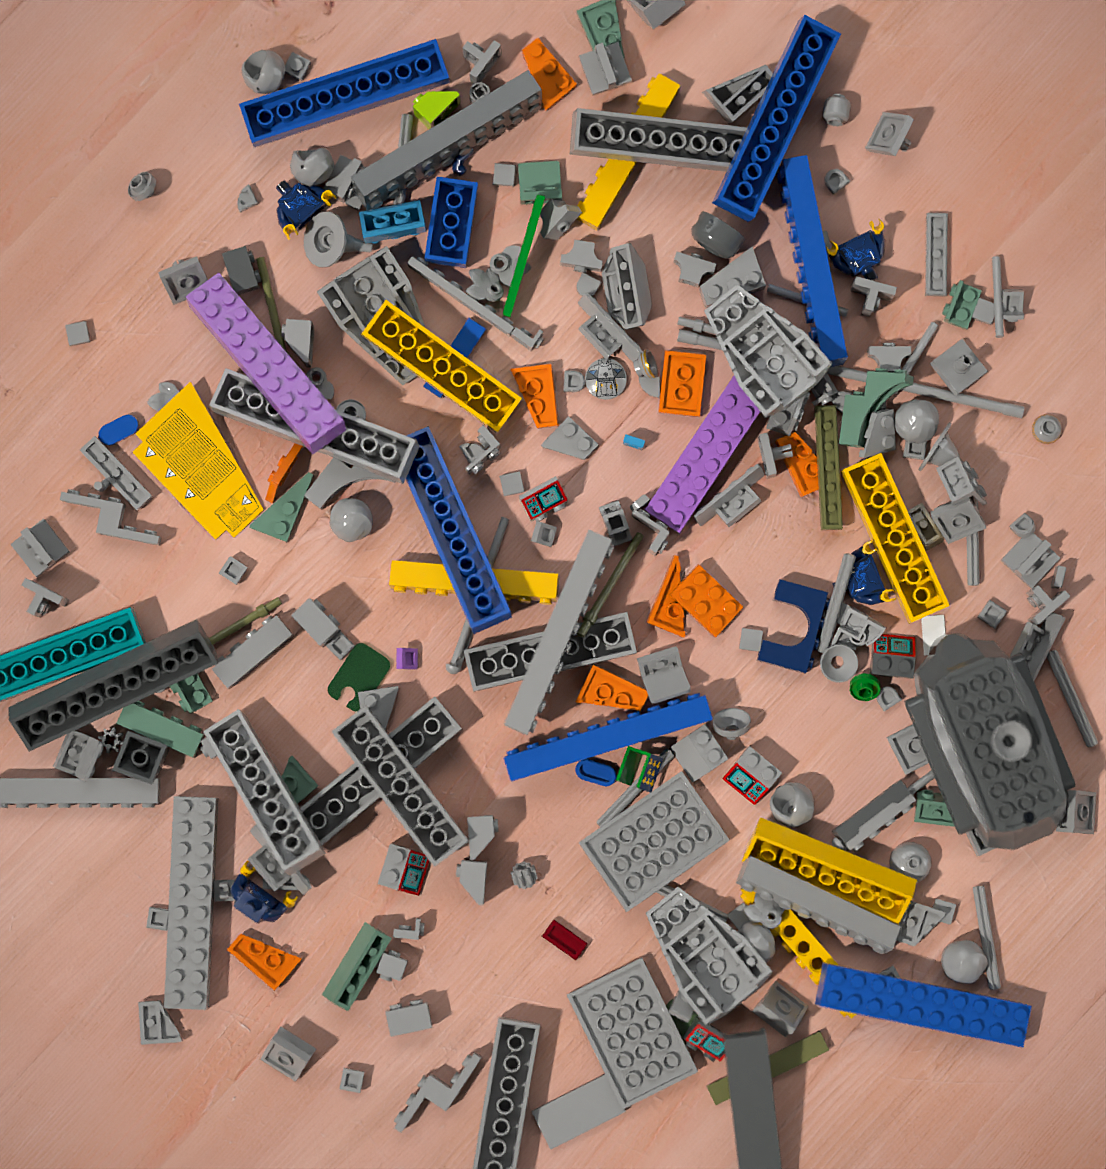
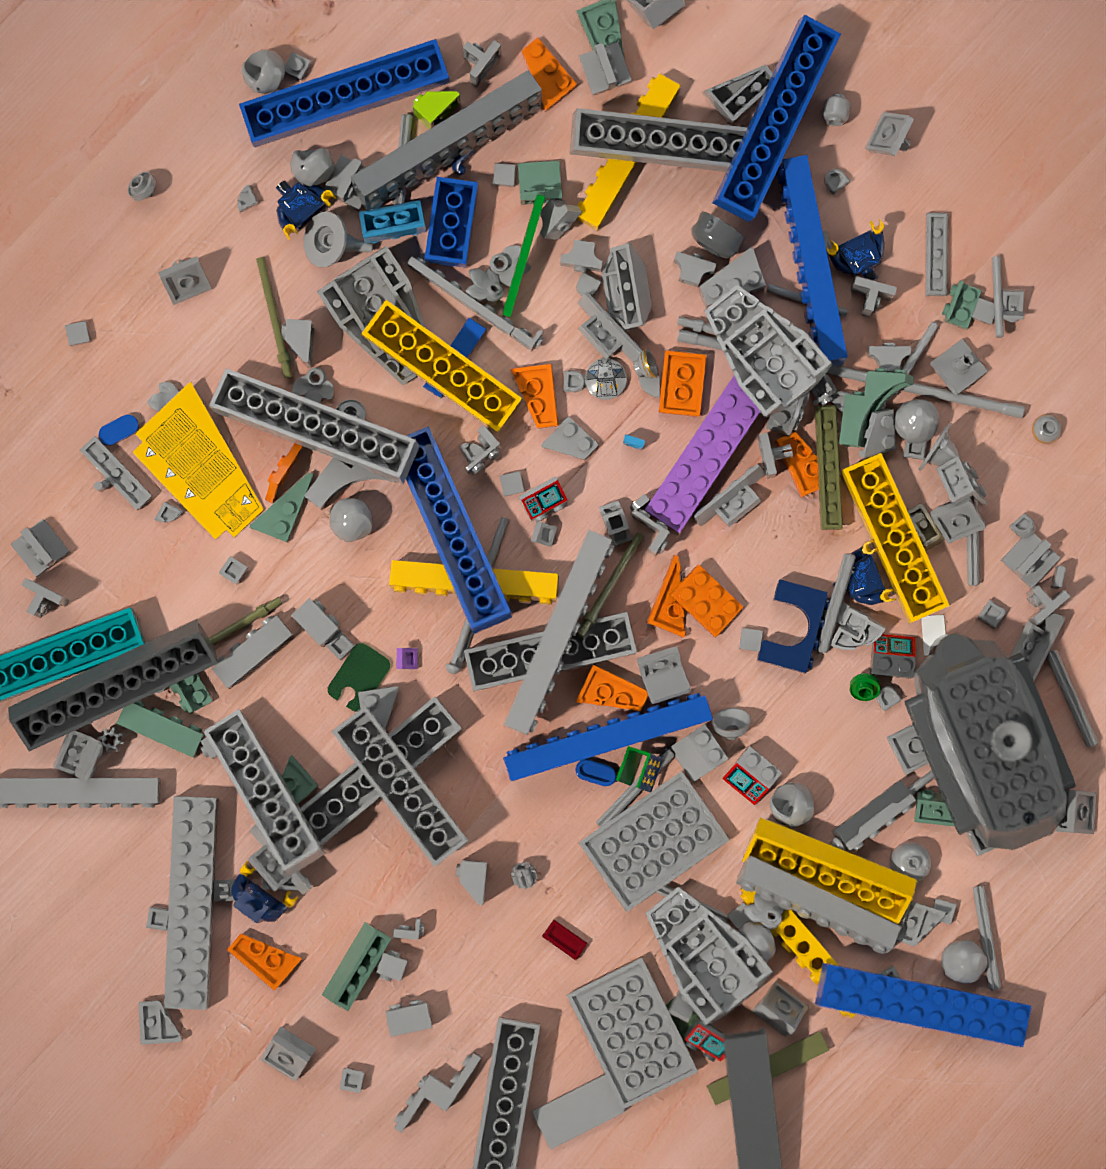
light grey bracket [60,489,161,546] -> none
dark grey slope [112,731,169,785] -> none
medium lavender brick [185,272,346,454] -> none
dark grey brick [222,246,262,295] -> none
slope [378,843,430,896] -> none
light grey slope [467,815,499,860] -> none
light grey wheel [470,82,490,103] -> none
light grey piece [820,644,858,683] -> none
none -> light grey tile [154,501,183,523]

